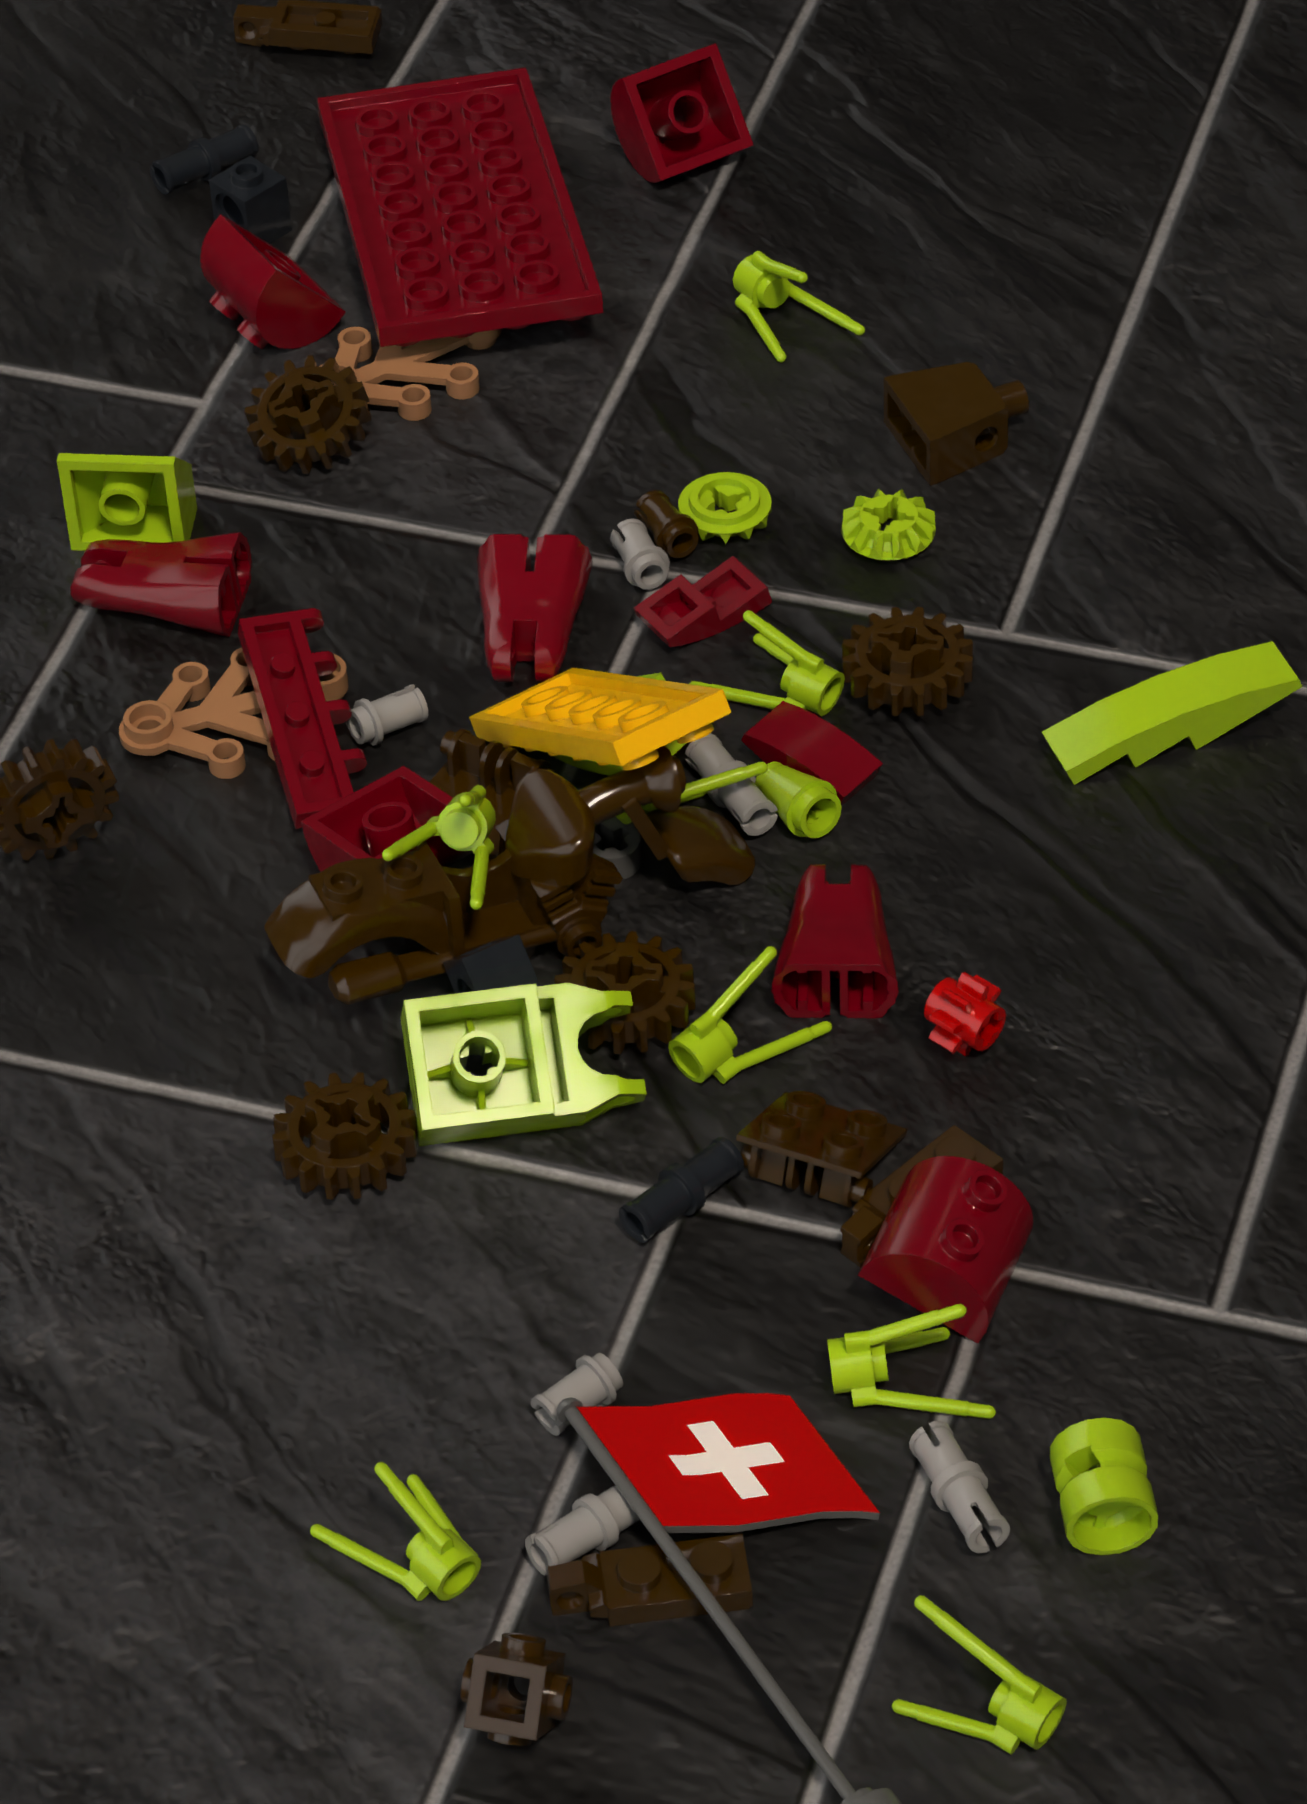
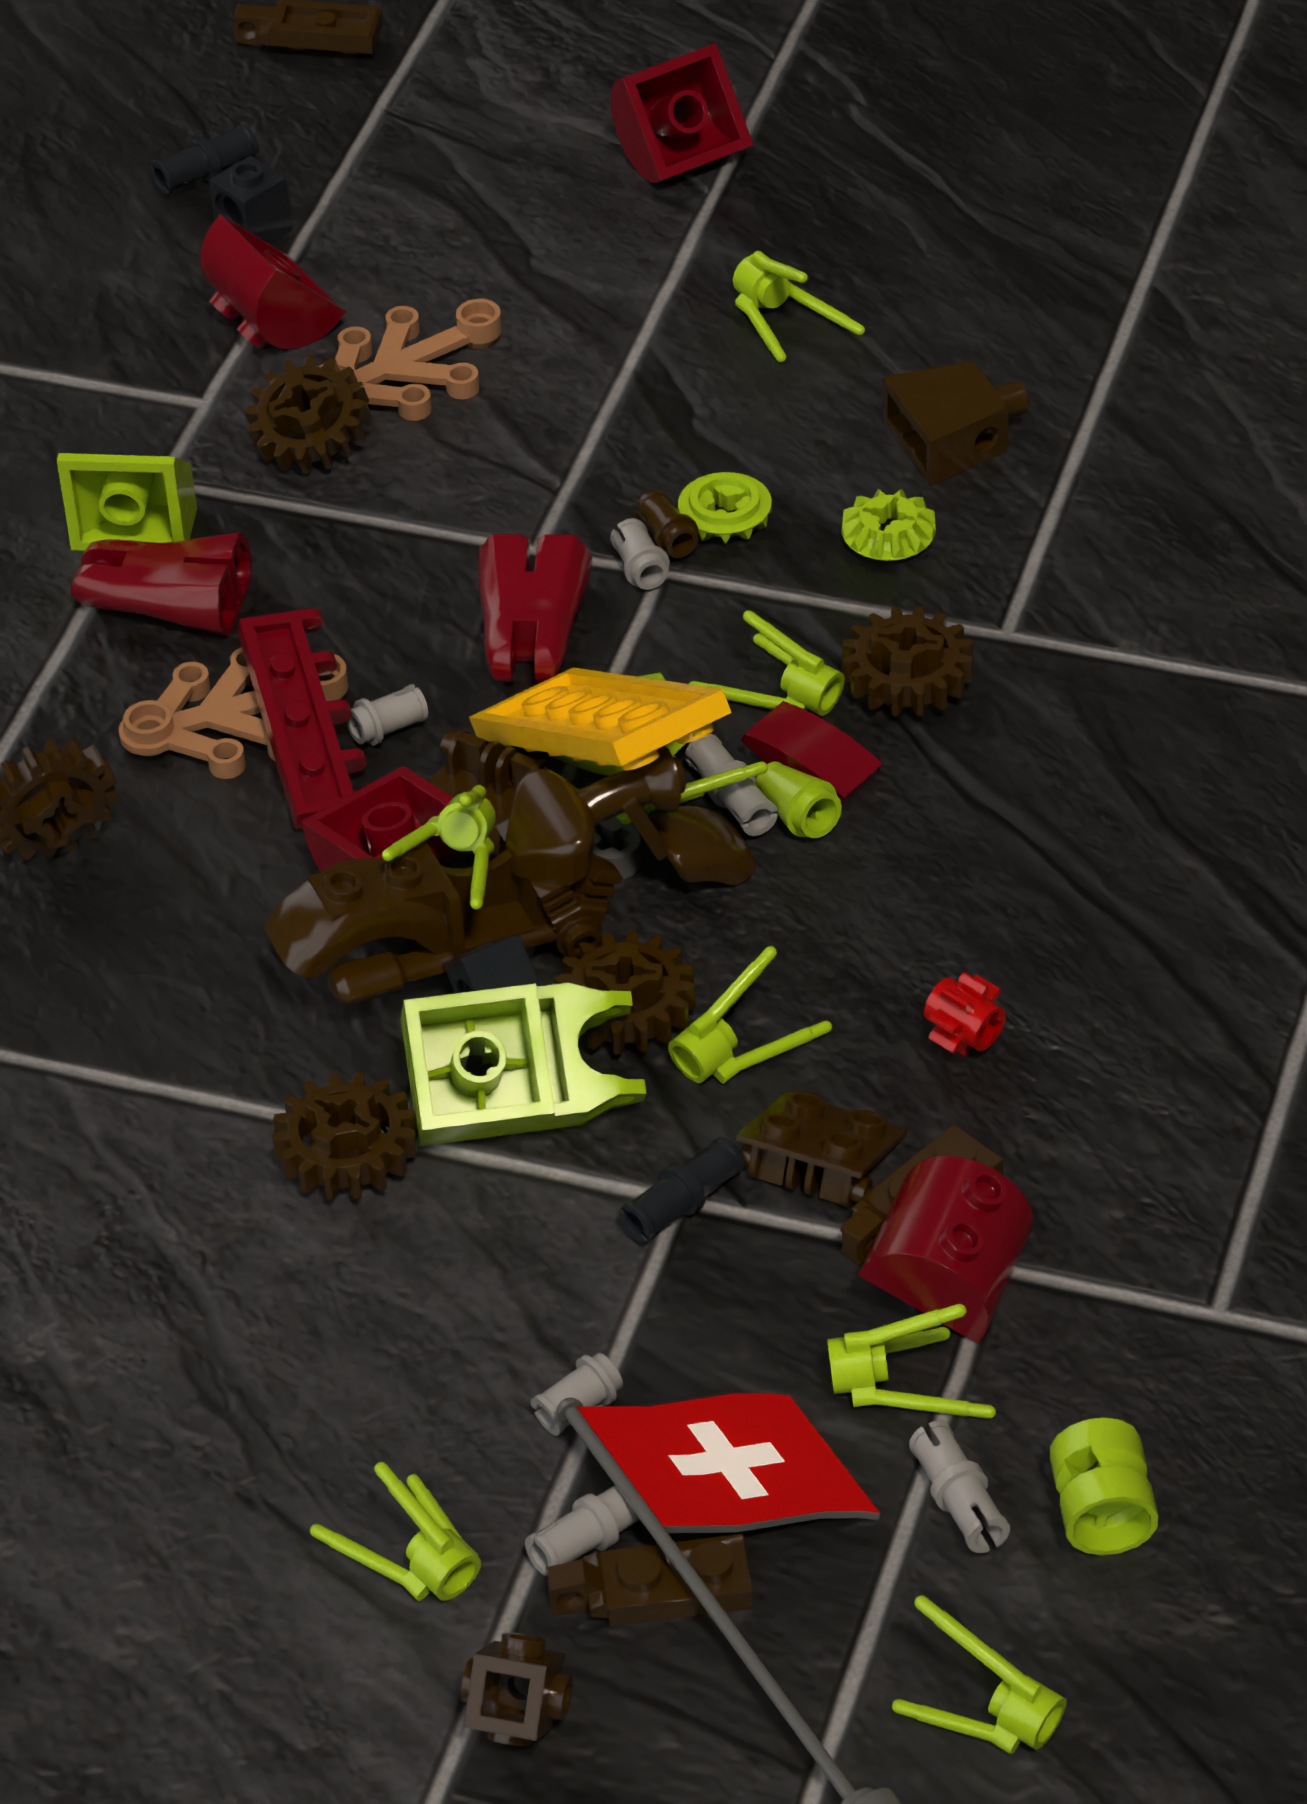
dark red plate [317,67,603,347] -> none
dark red slope [634,556,772,647] -> none
dark red piece [771,864,899,1018] -> none
lime slope [1042,641,1303,785] -> none

